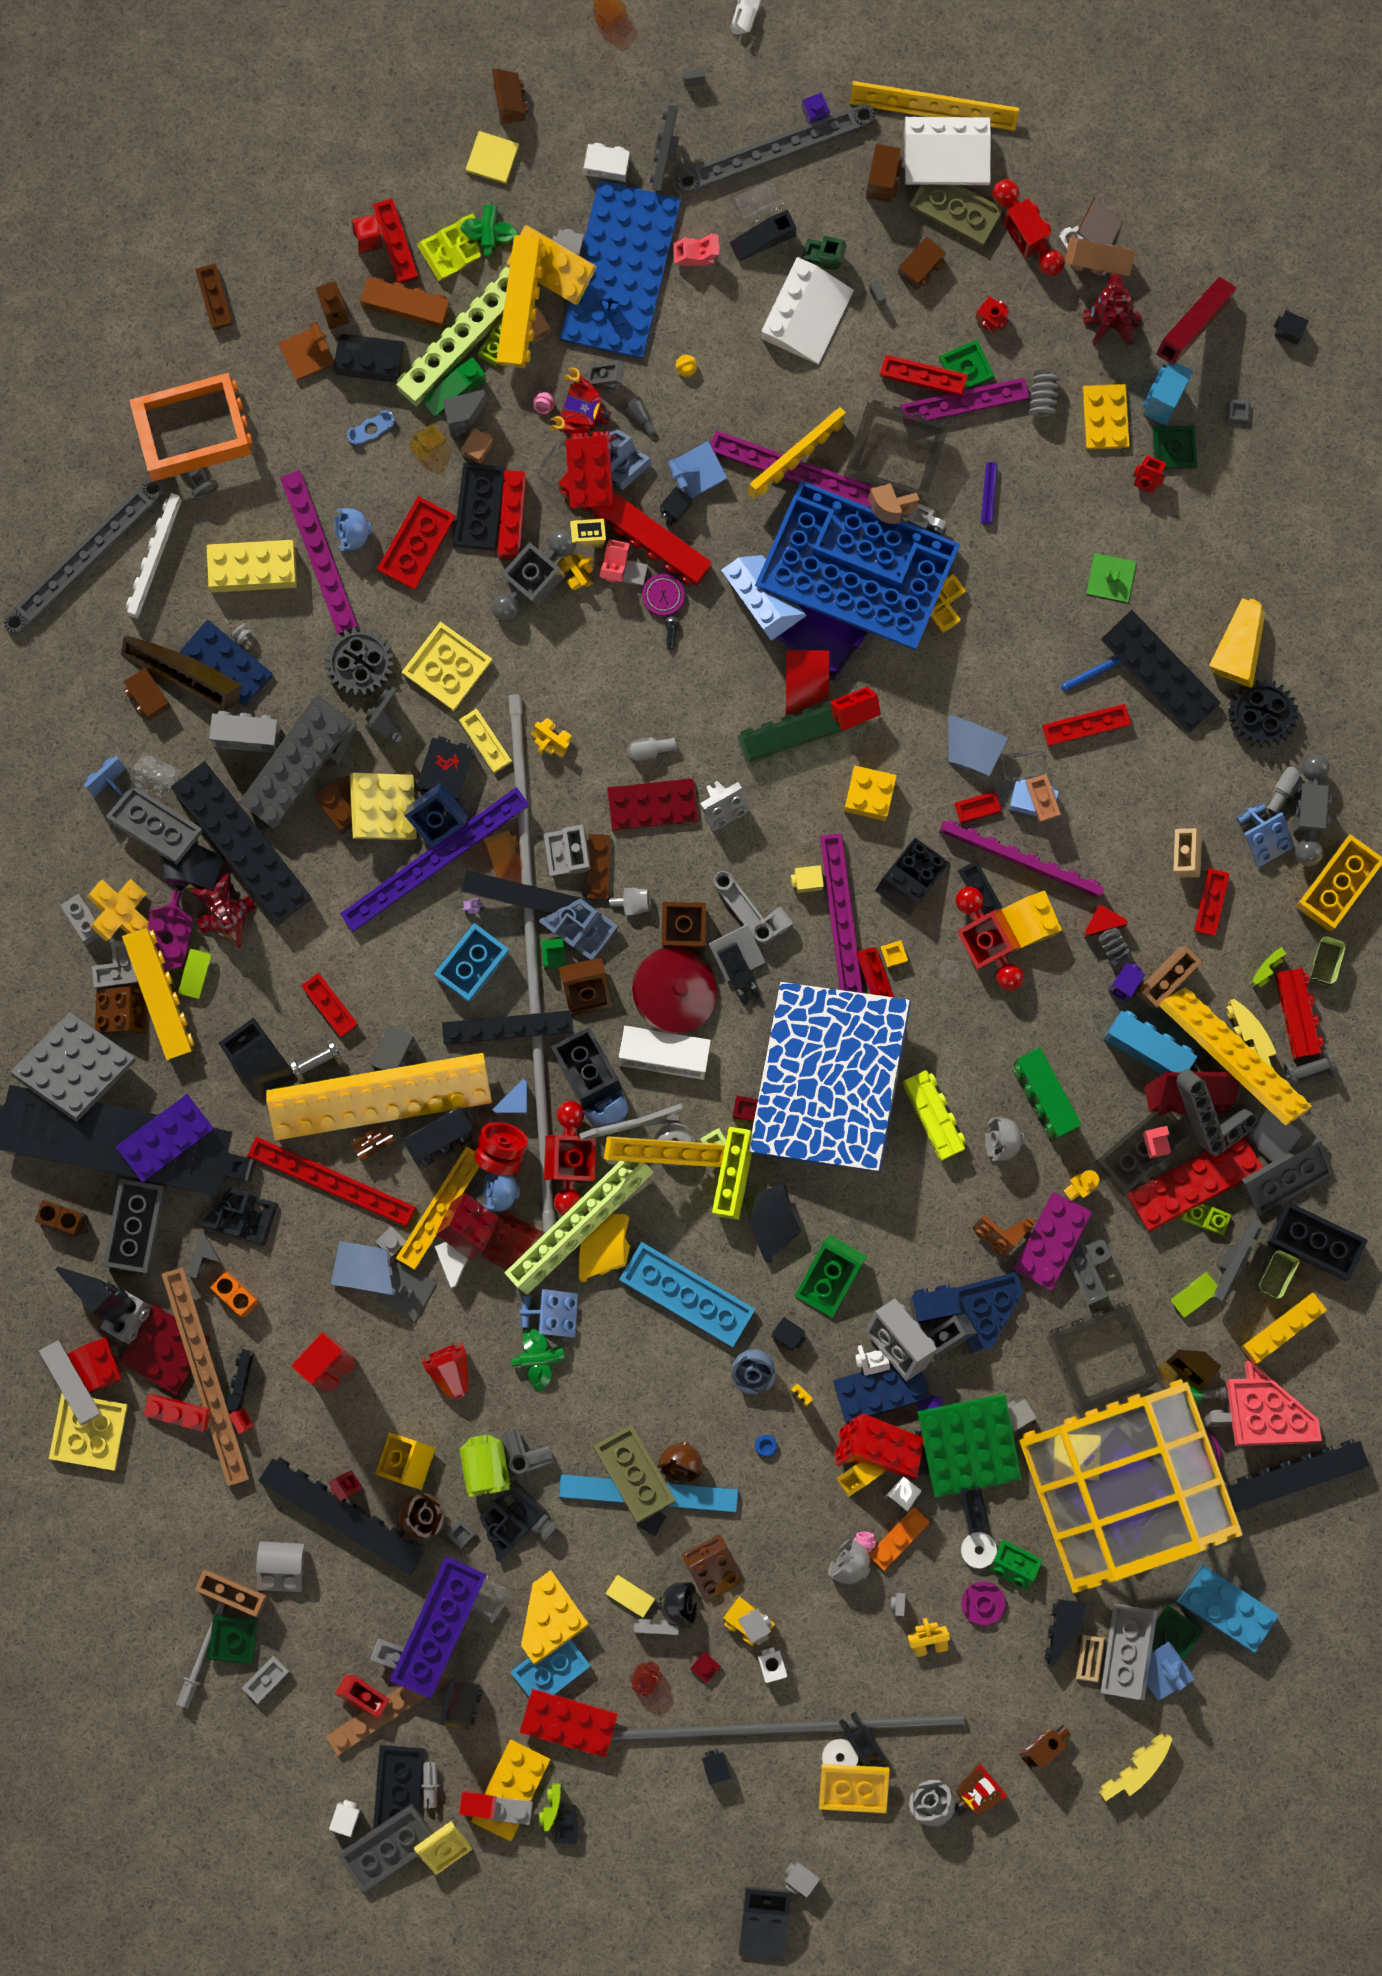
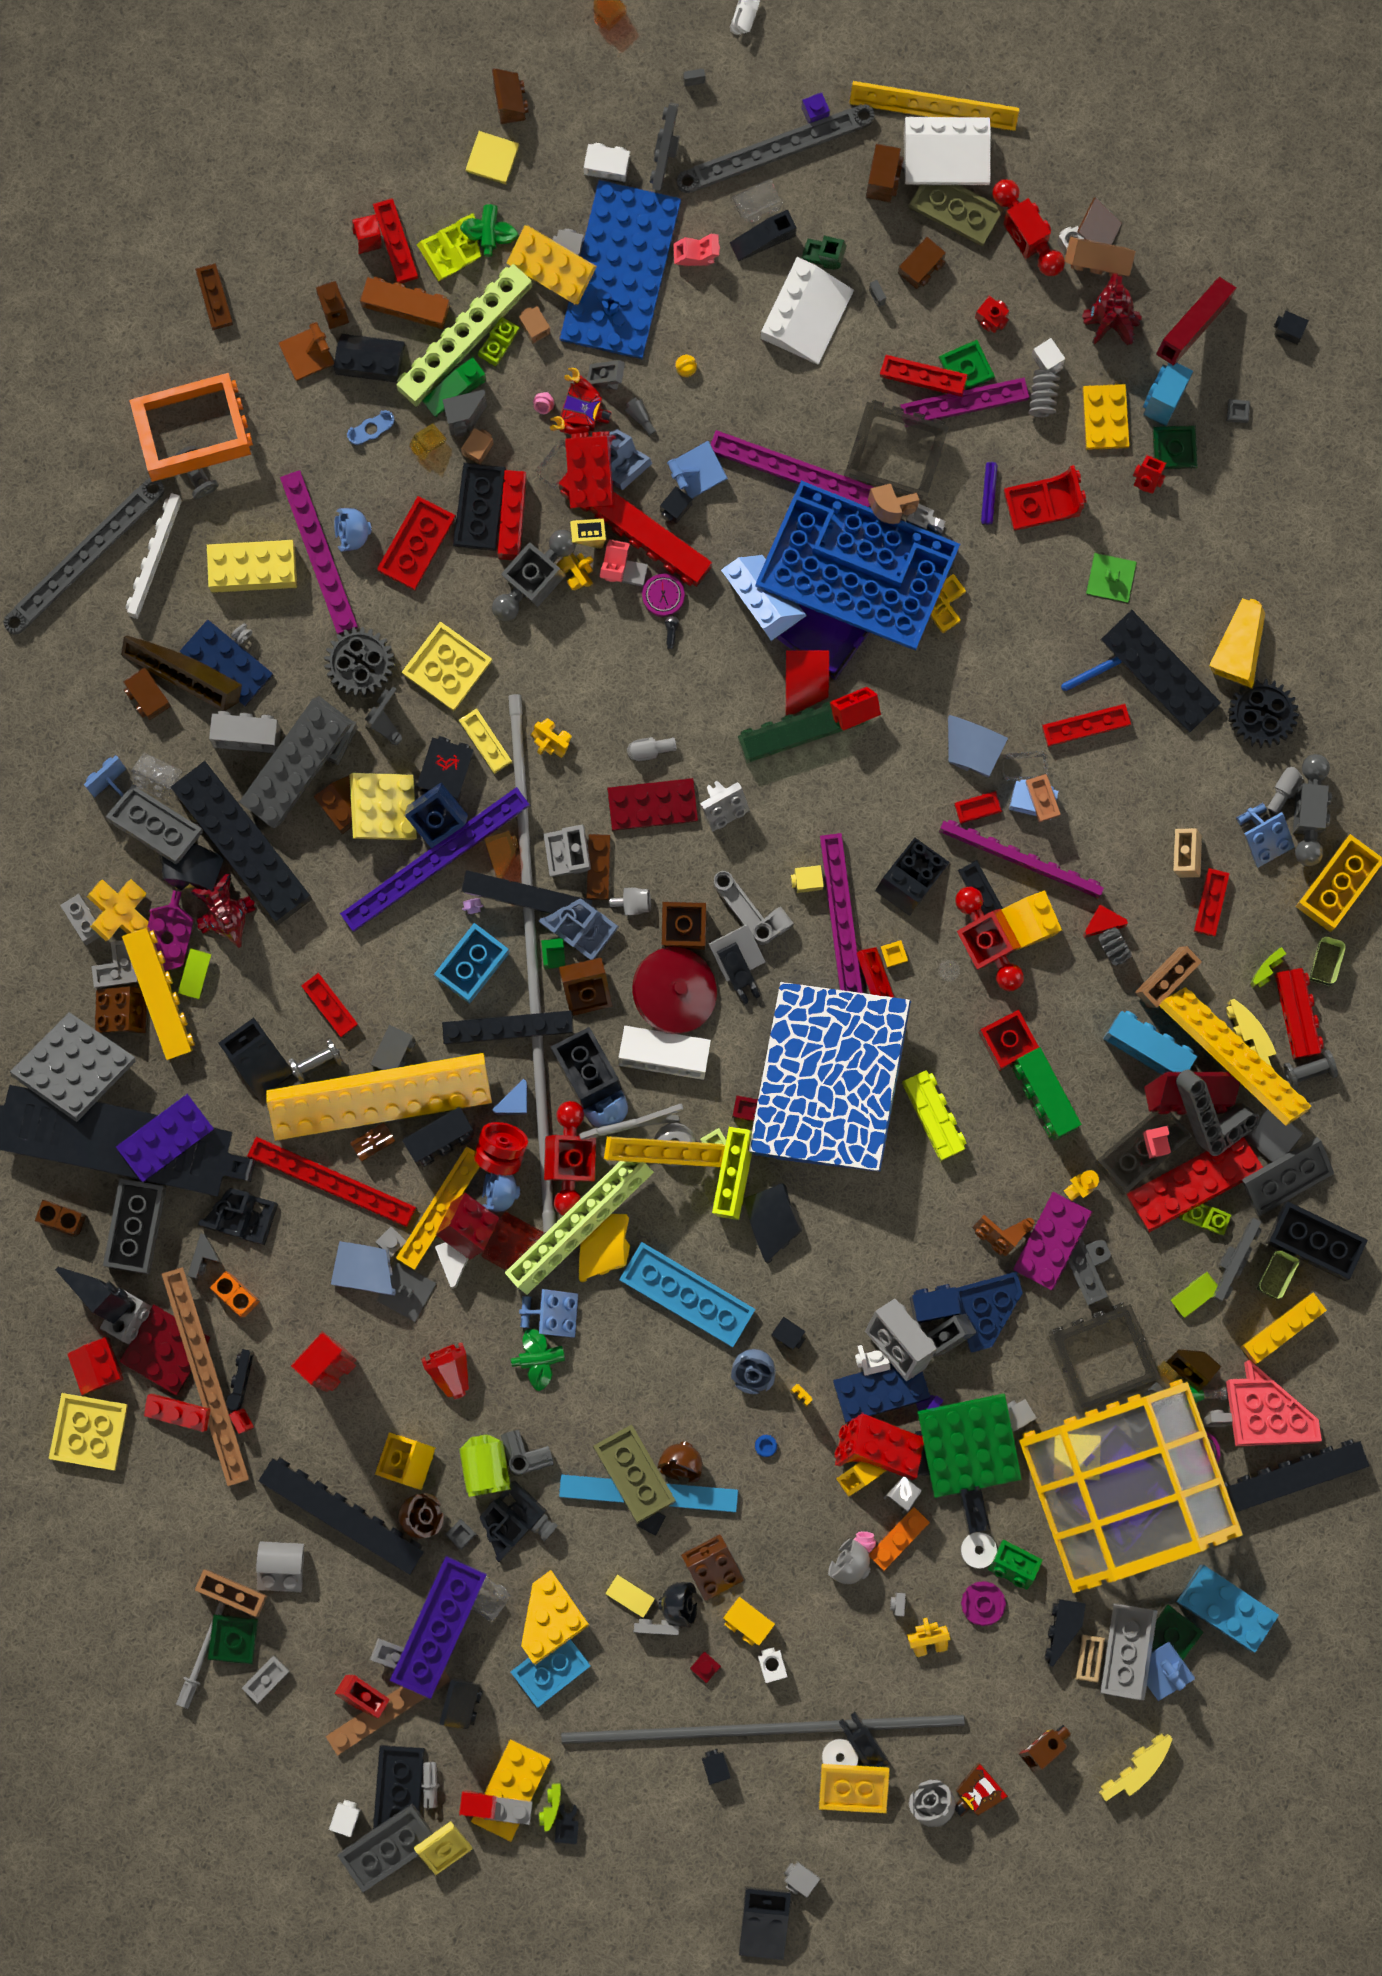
light grey tile [39,1340,101,1426] -> none
dark red plate [328,1470,364,1501] -> none
yellow brick [497,235,546,369] -> none
red plate [519,1688,618,1758] -> none
clear red head [630,1661,663,1696] -> none
light grey brick [738,1608,772,1645] -> none
yellow plate [747,407,846,500] -> none
green slope [794,1234,867,1318] -> none
yellow brick [844,766,897,821] -> none
light grey cylinder [985,1117,1024,1161] -> none
dark purple brick [1108,963,1145,1002] -> none
none -> red brick [978,1010,1039,1071]
none -> red bracket [1003,465,1086,531]
none -> white brick [1032,338,1065,374]

